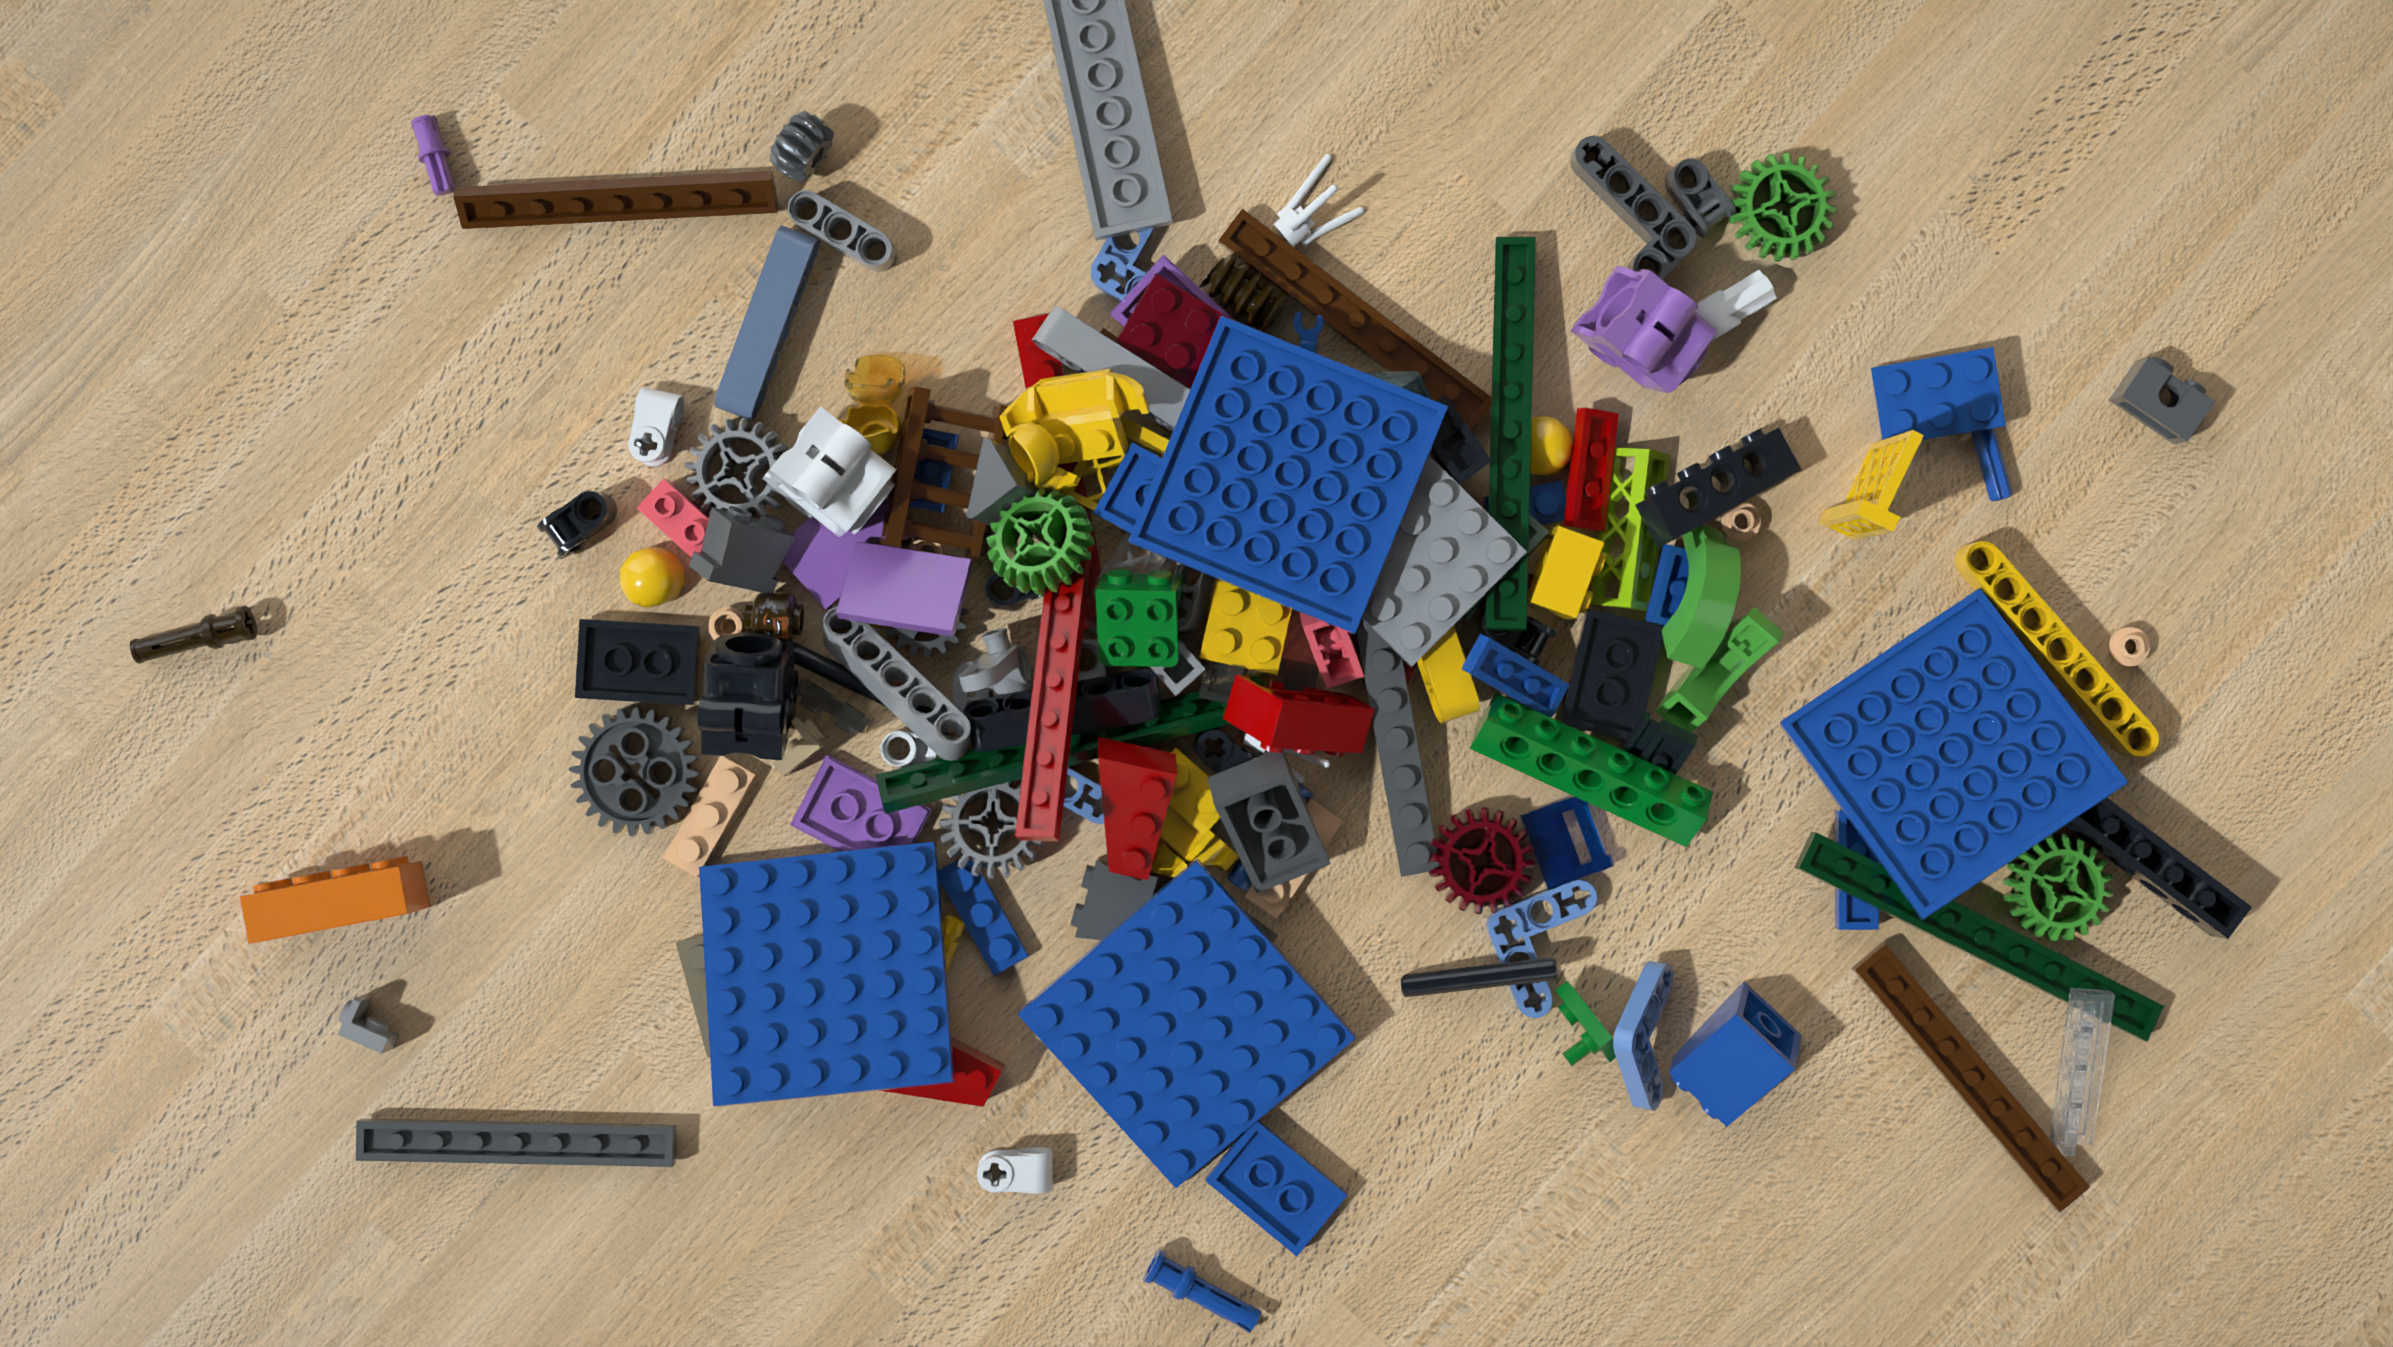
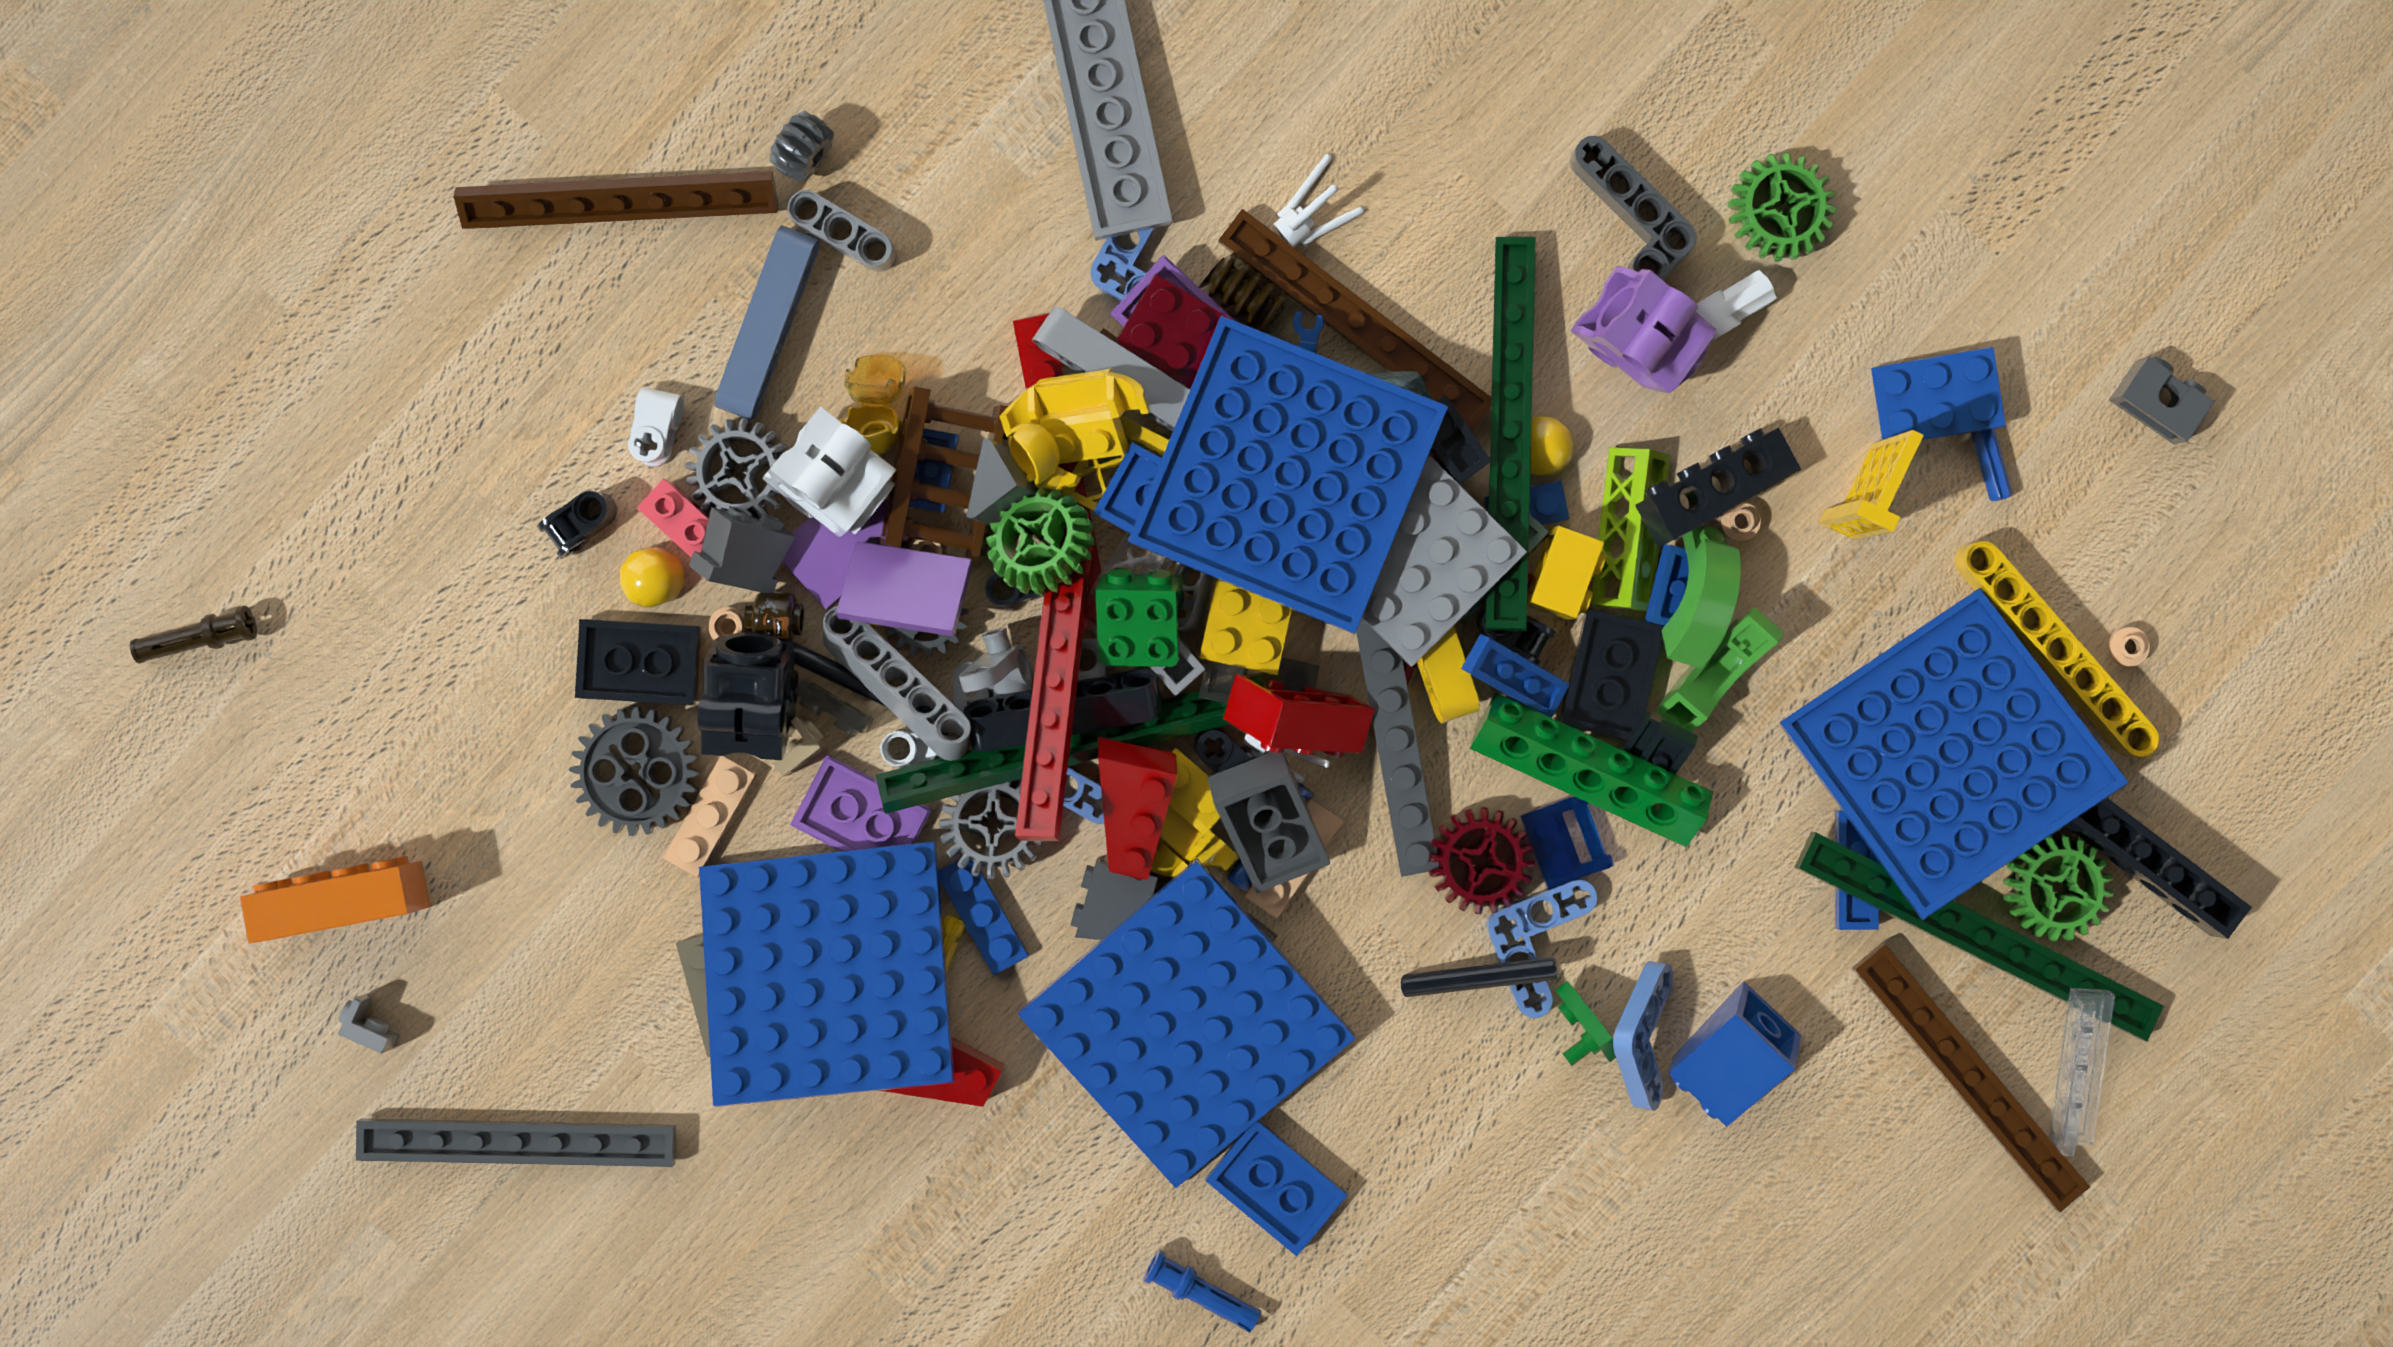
medium lavender axle [411,115,455,196] -> none
white piece [977,1147,1053,1194] -> none
coral brick [1299,612,1364,689] -> none
red plate [1563,407,1619,531] -> none
dark grey piece [1665,158,1736,238] -> none

